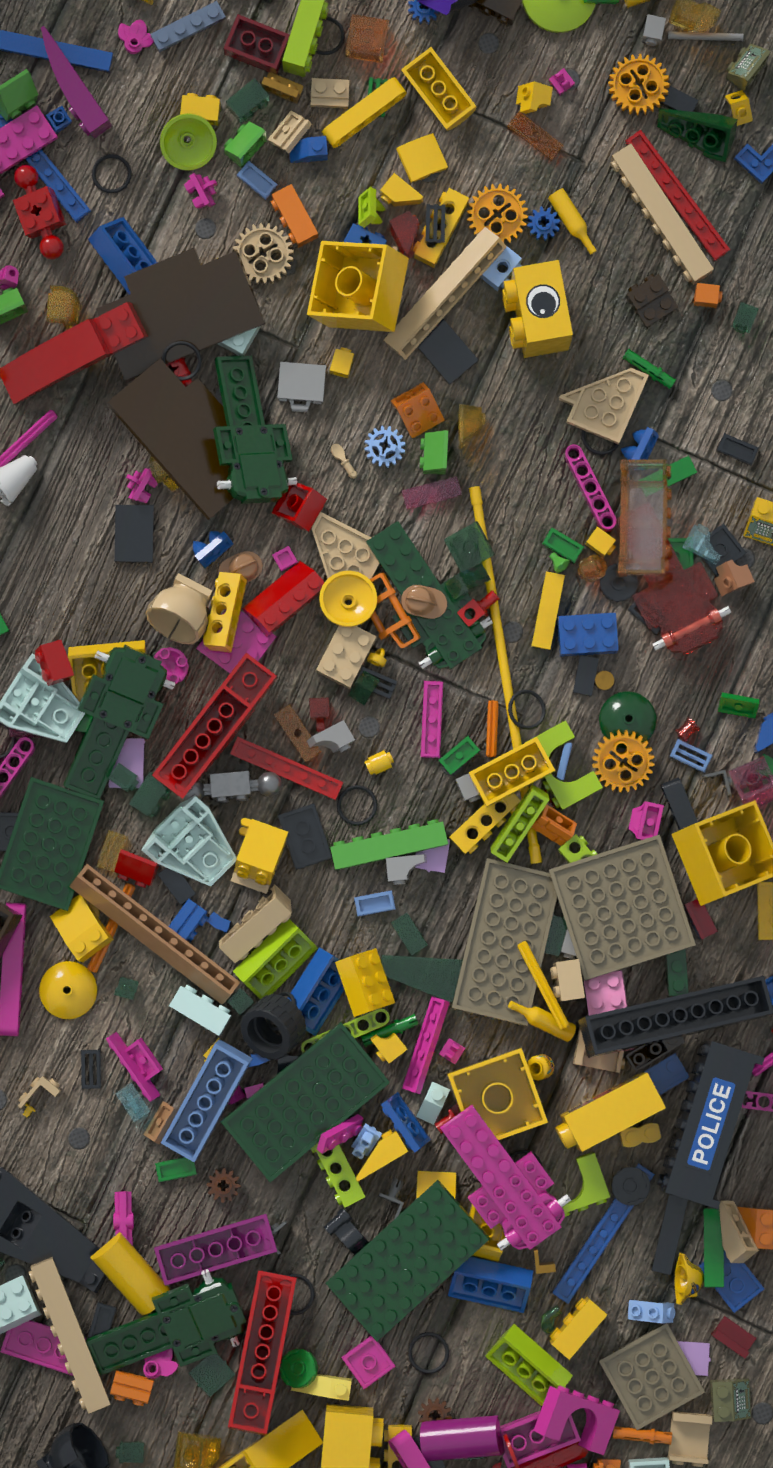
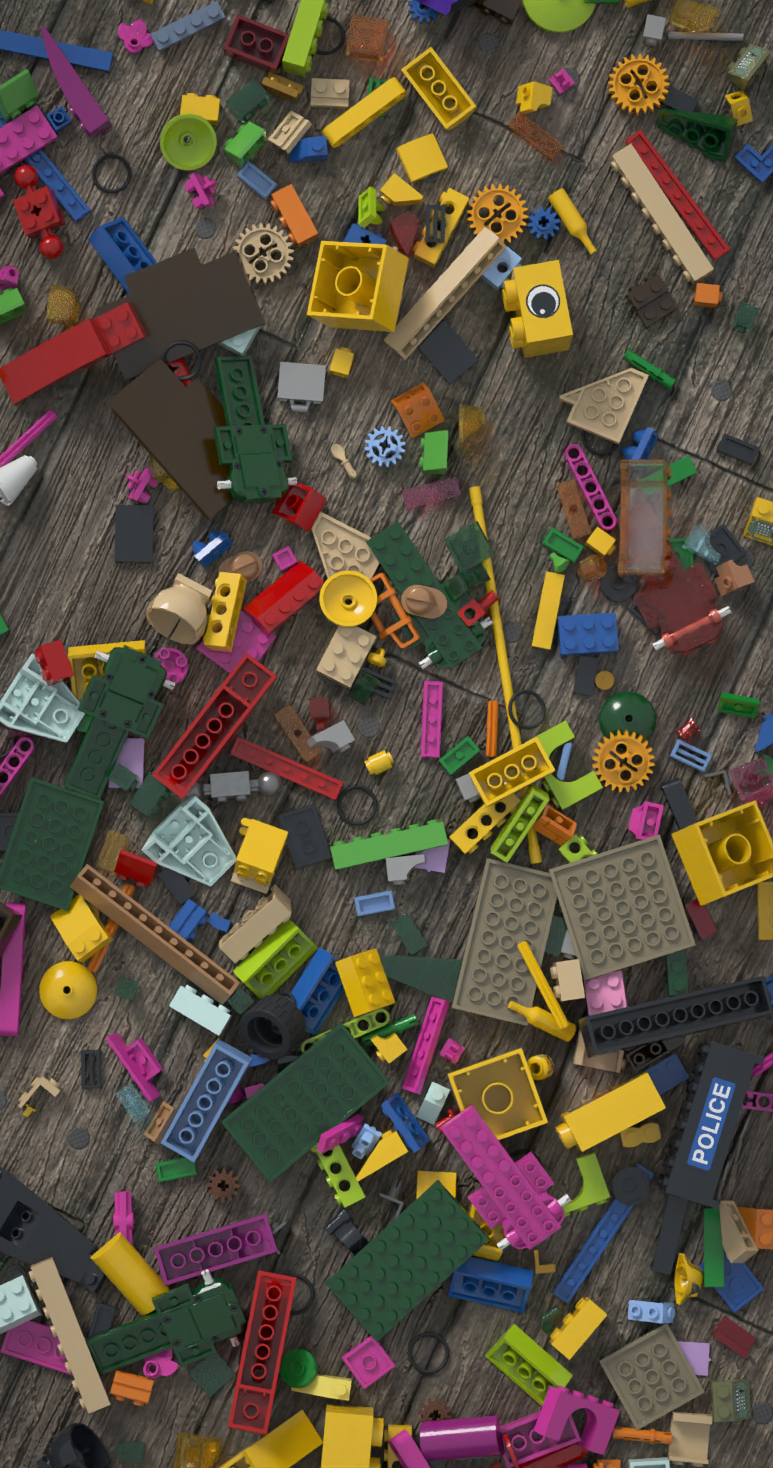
none -> clear orange tile [556,479,591,539]

